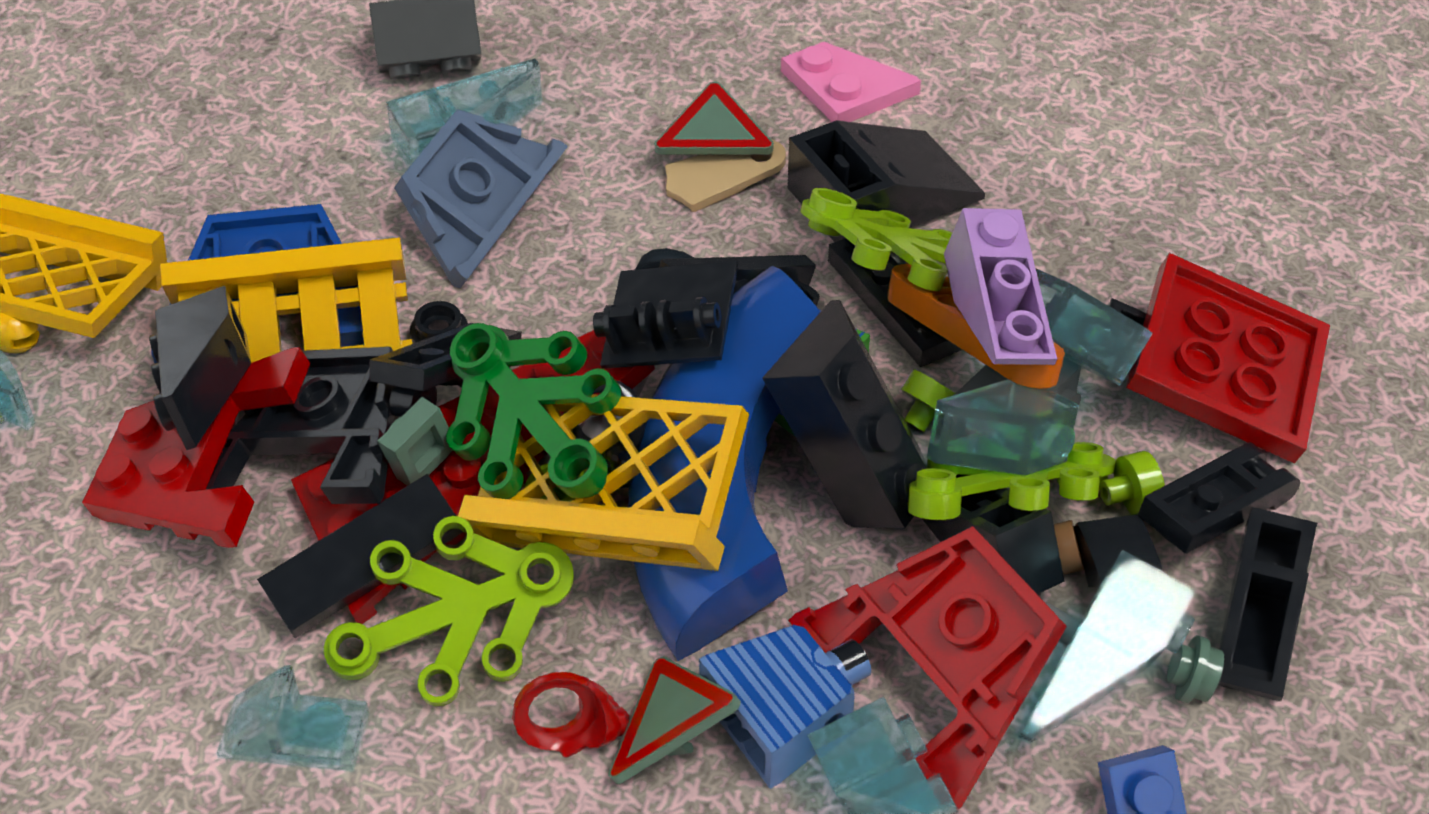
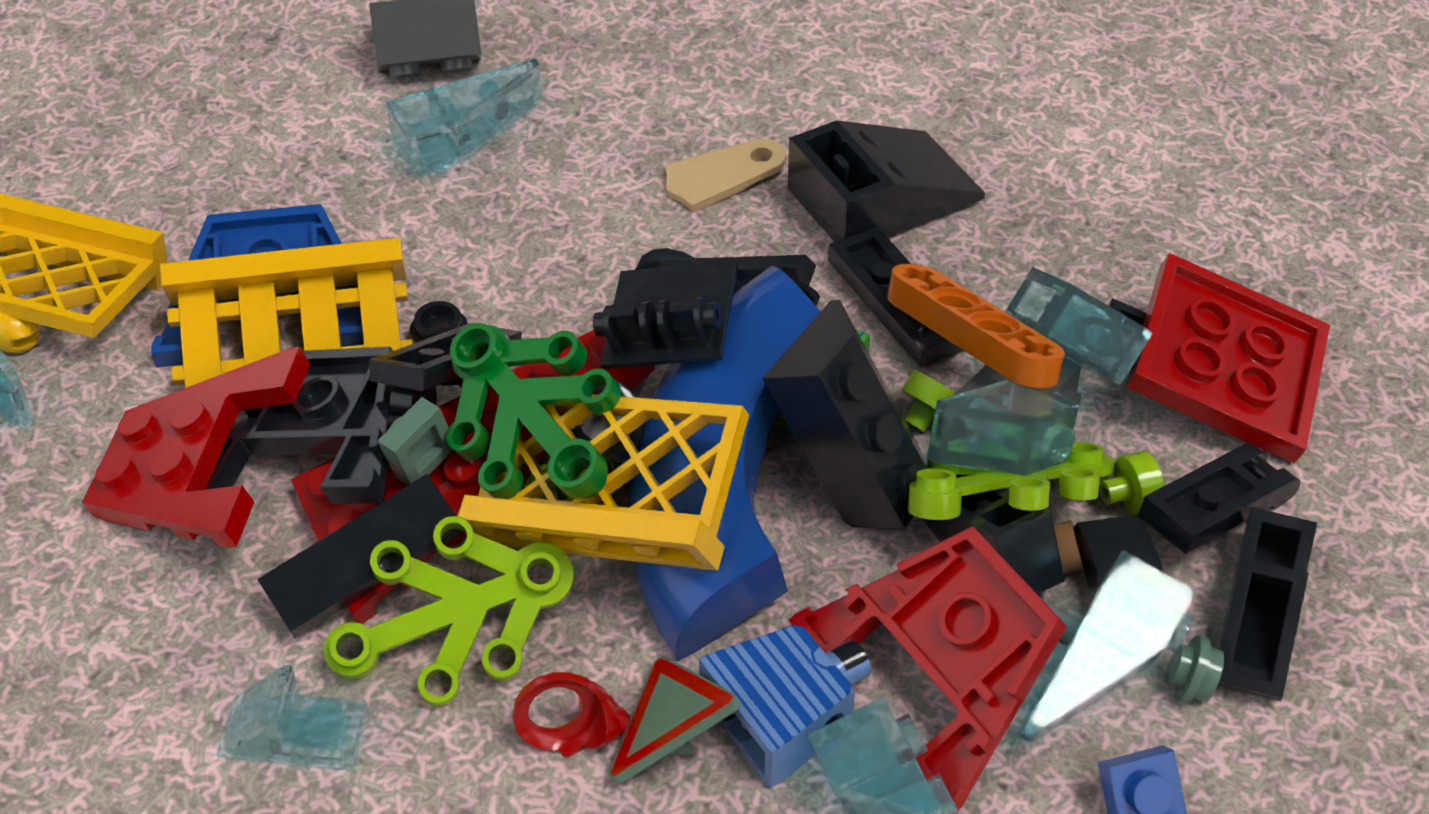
black slope [149,286,251,450] -> none
sand blue wing [394,109,568,289] -> none
piece [654,82,774,155] -> none
bright pink wing [781,42,921,122] -> none
lime plant [800,188,952,291] -> none
lavender slope [944,208,1057,365] -> none

